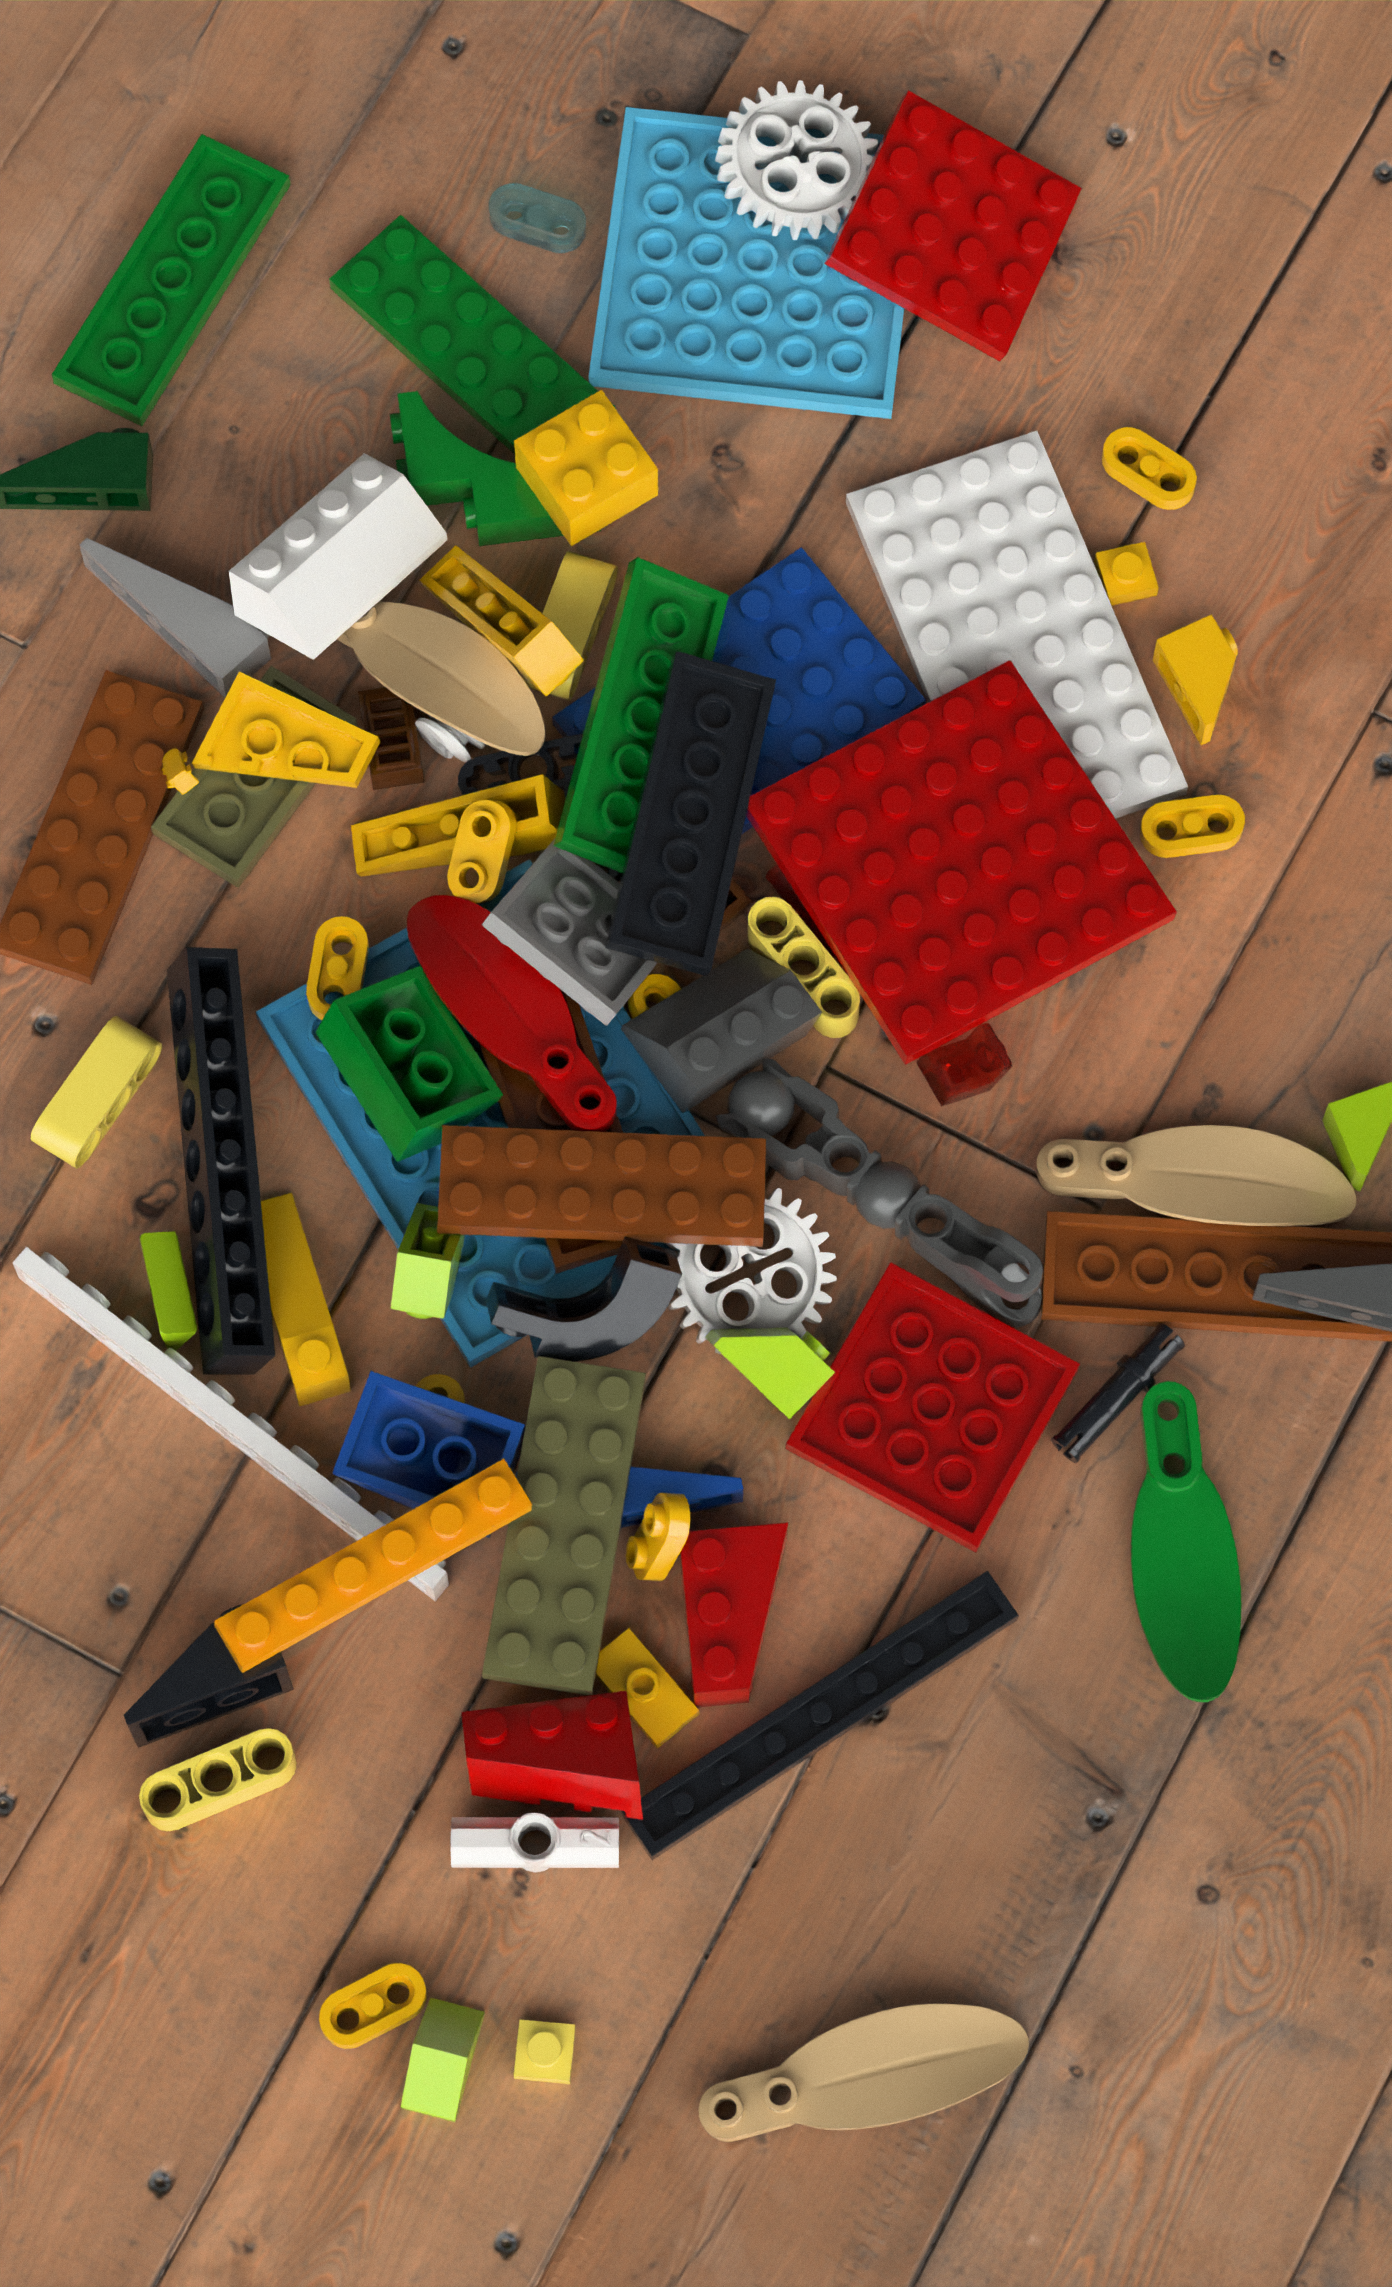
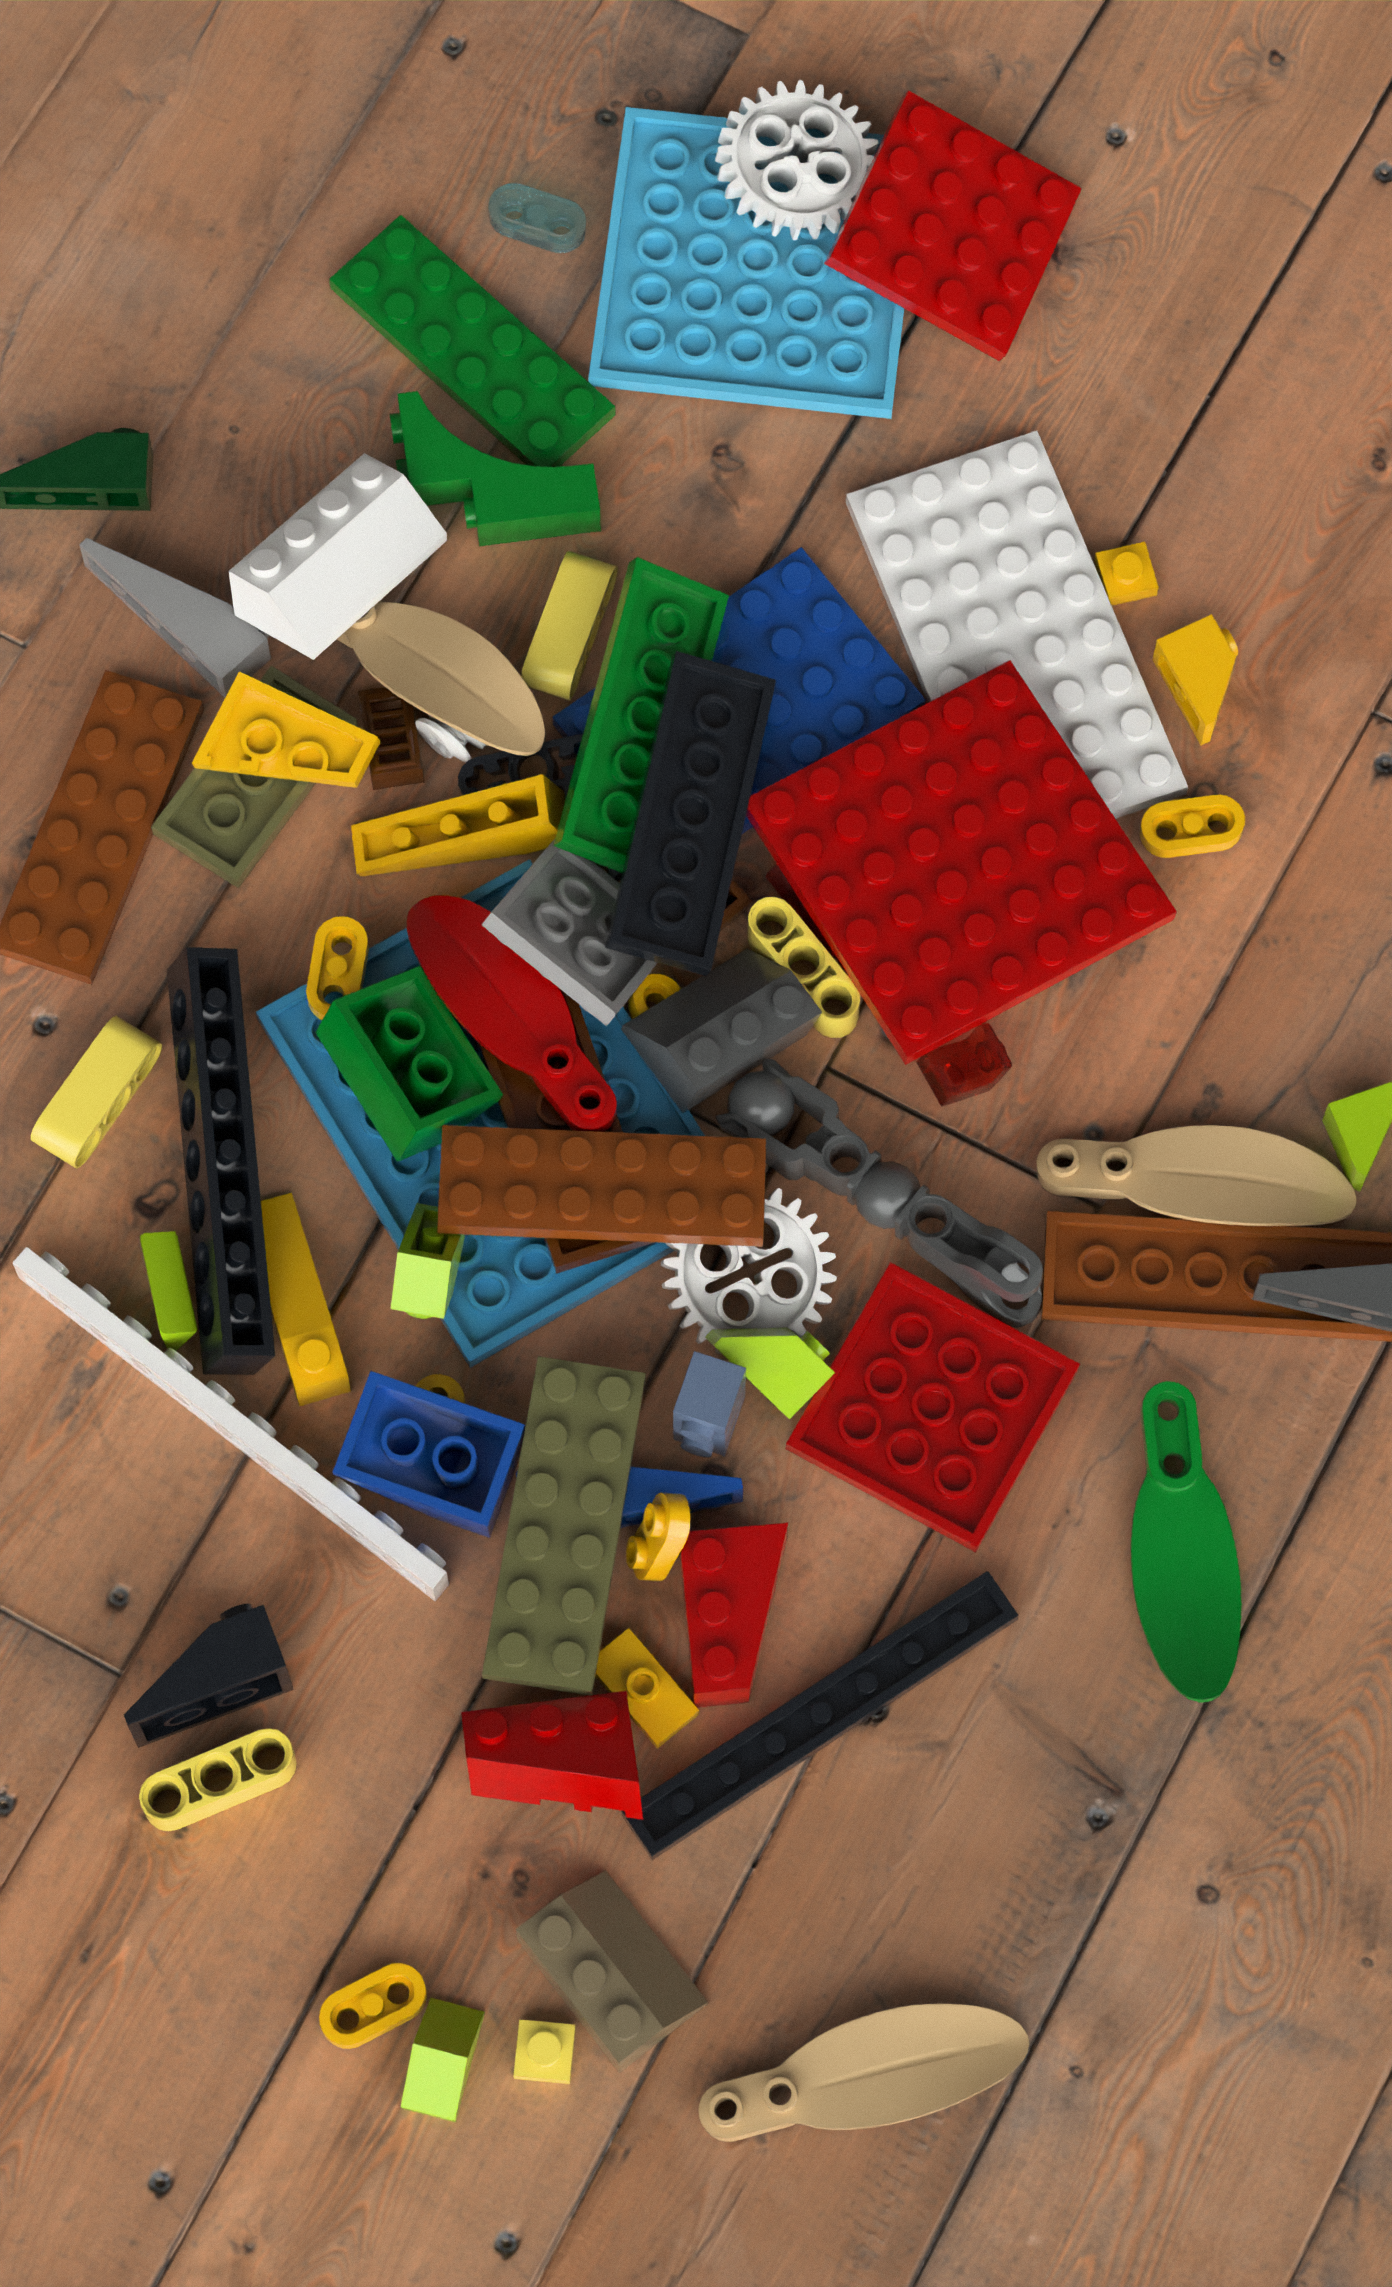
green plate [52,134,291,426] -> none
yellow piece [162,748,199,795] -> none
light orange plate [214,1459,532,1673] -> none
yellow slope [419,545,584,697] -> none
yellow plate [447,799,517,904] -> none
white piece [451,1813,619,1872] -> none
black arch [486,1236,682,1362] -> none
yellow brick [514,389,658,546] -> none
black pin [1051,1323,1185,1463] -> none
yellow plate [1102,427,1197,510] -> none
none -> dark tan slope [516,1871,708,2073]
none -> sand blue brick [673,1351,746,1458]

